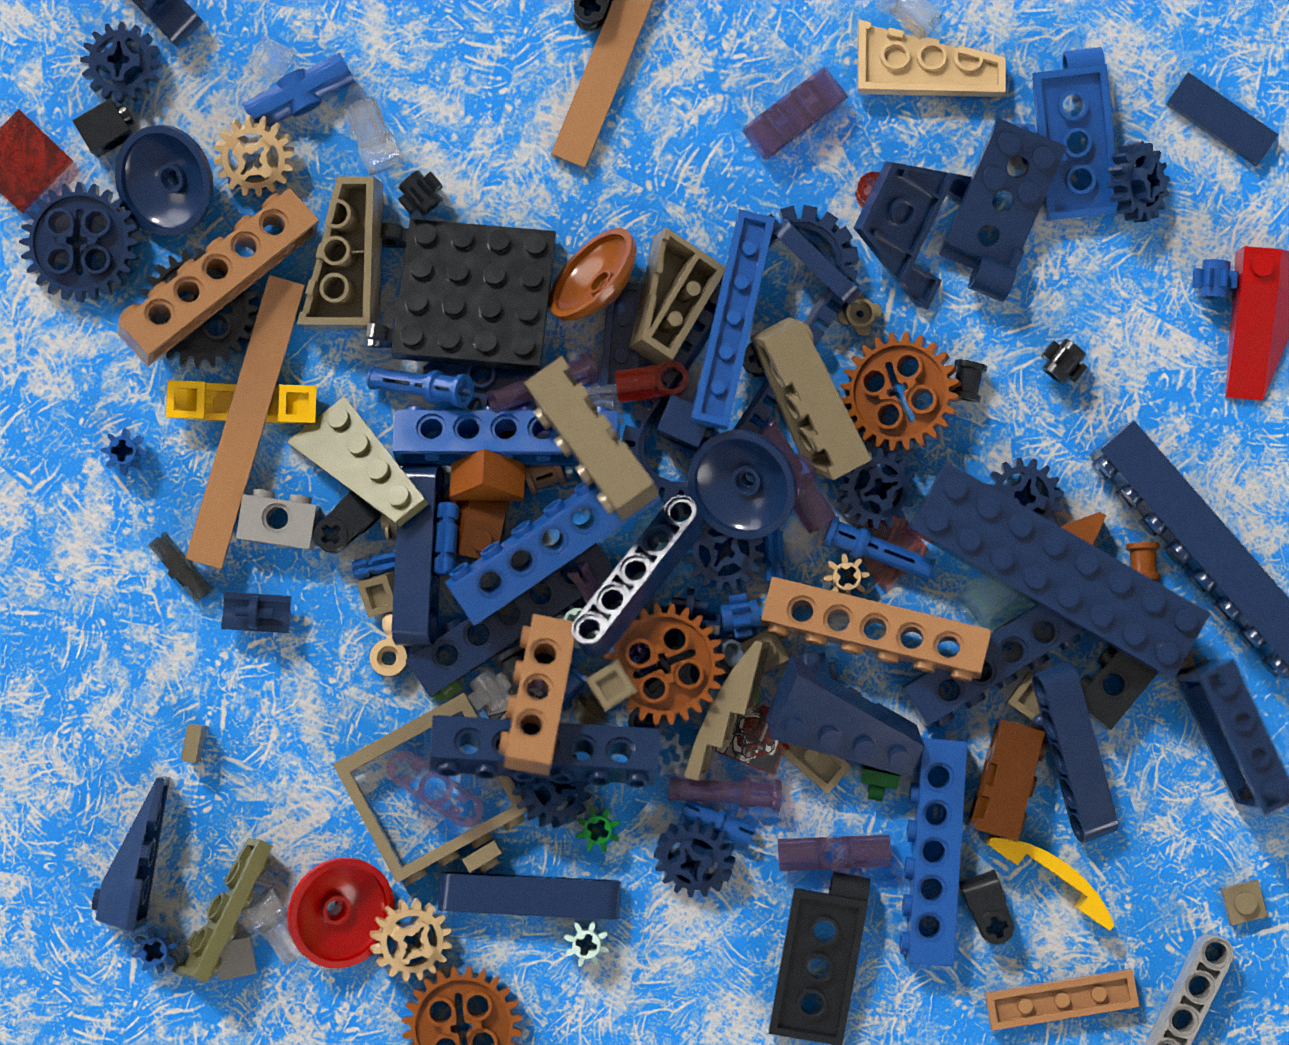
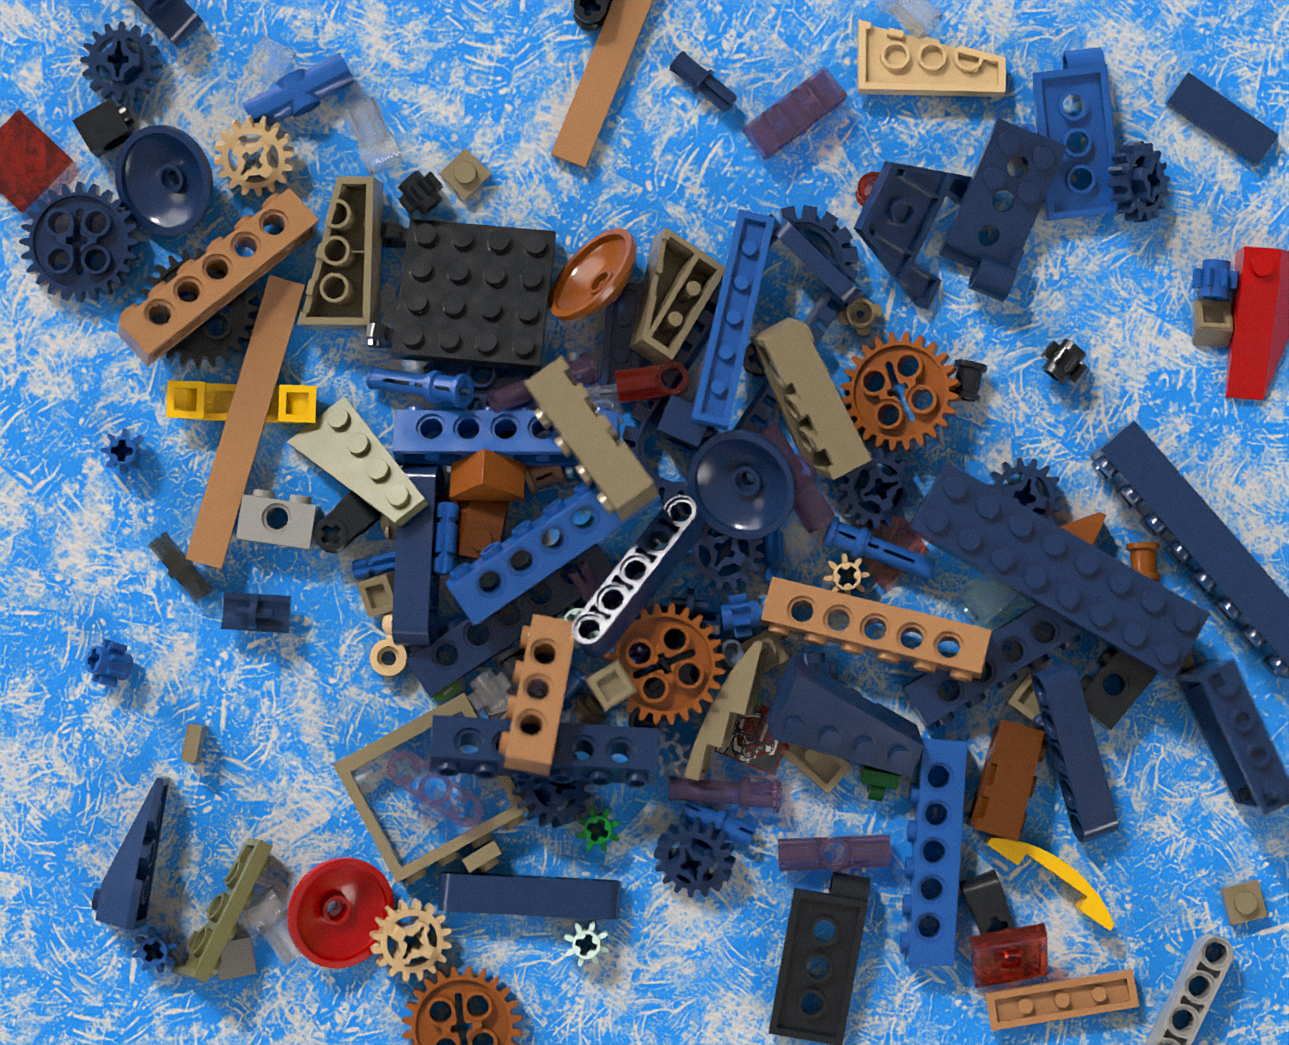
none -> blue gear [86,639,133,687]
none -> dark tan plate [439,148,492,201]
none -> dark blue axle [669,51,737,112]
none -> clear red tile [970,923,1048,988]
none -> dark tan slope [1192,300,1233,347]

